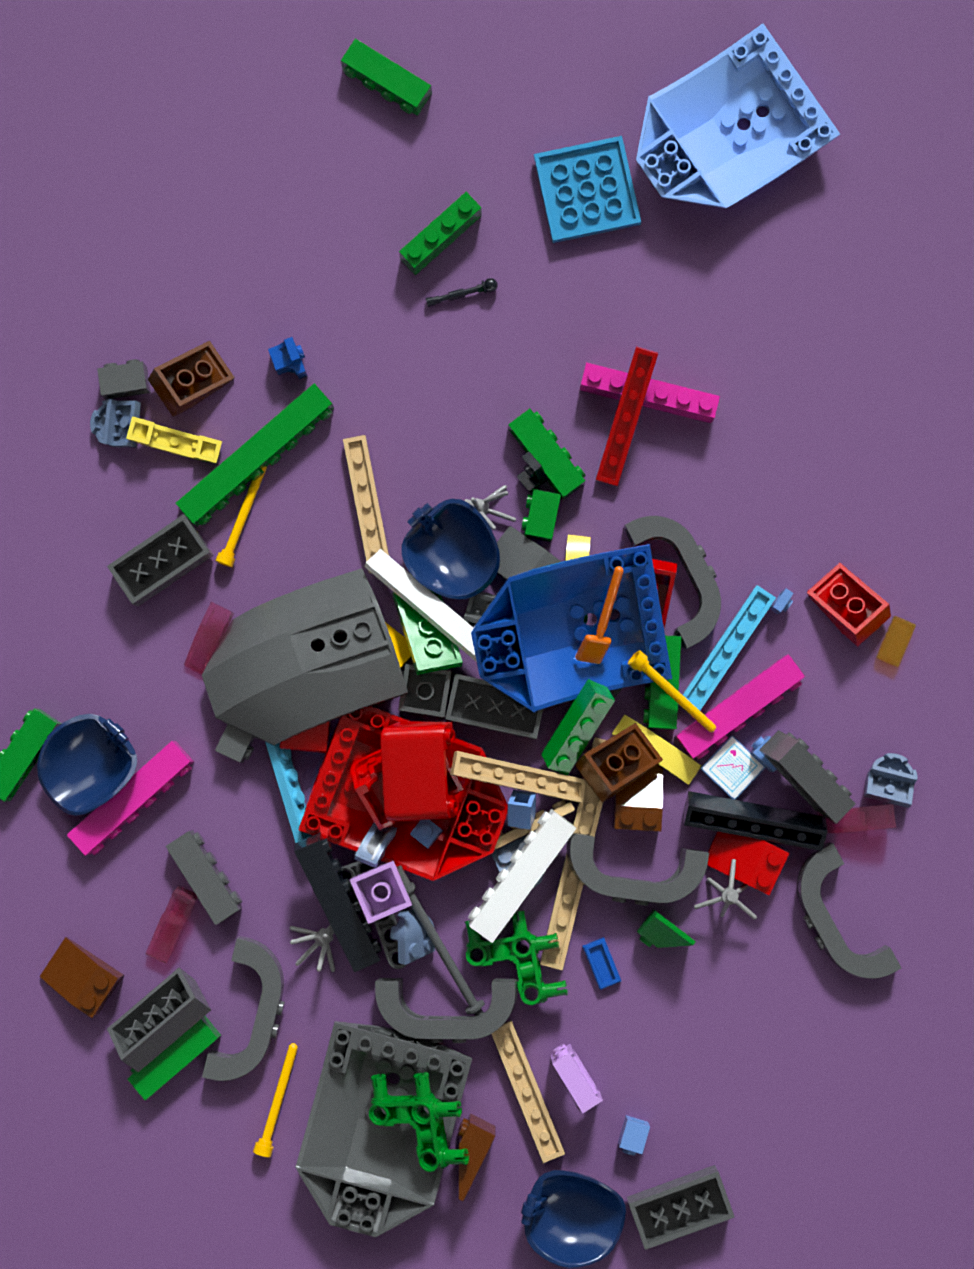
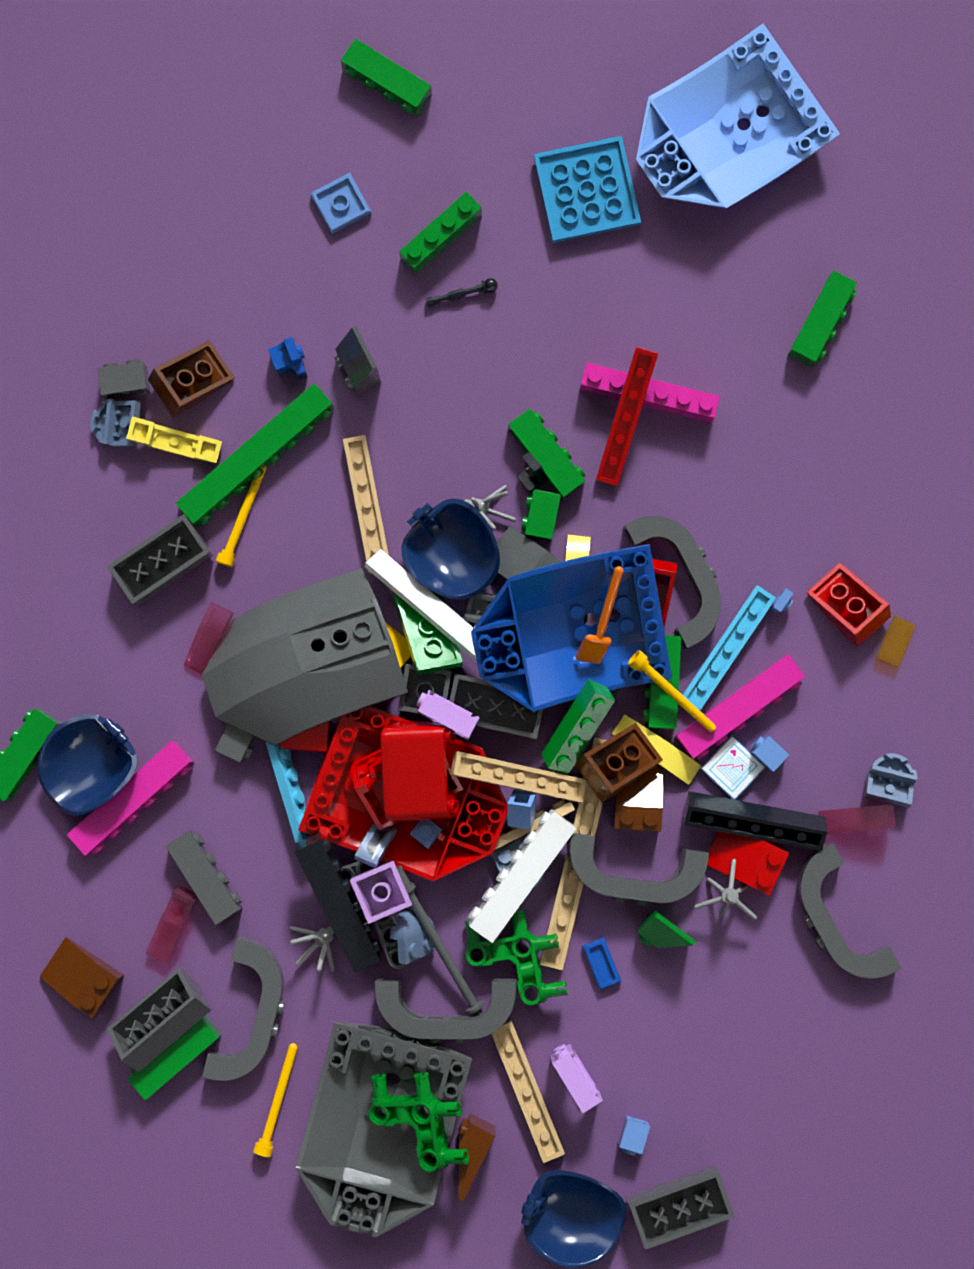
dark grey brick [759,730,856,824] -> none
none -> medium blue tile [310,173,372,234]
none -> dark grey slope [334,326,381,394]
none -> lavender window [416,690,480,740]
none -> green brick [787,270,857,367]

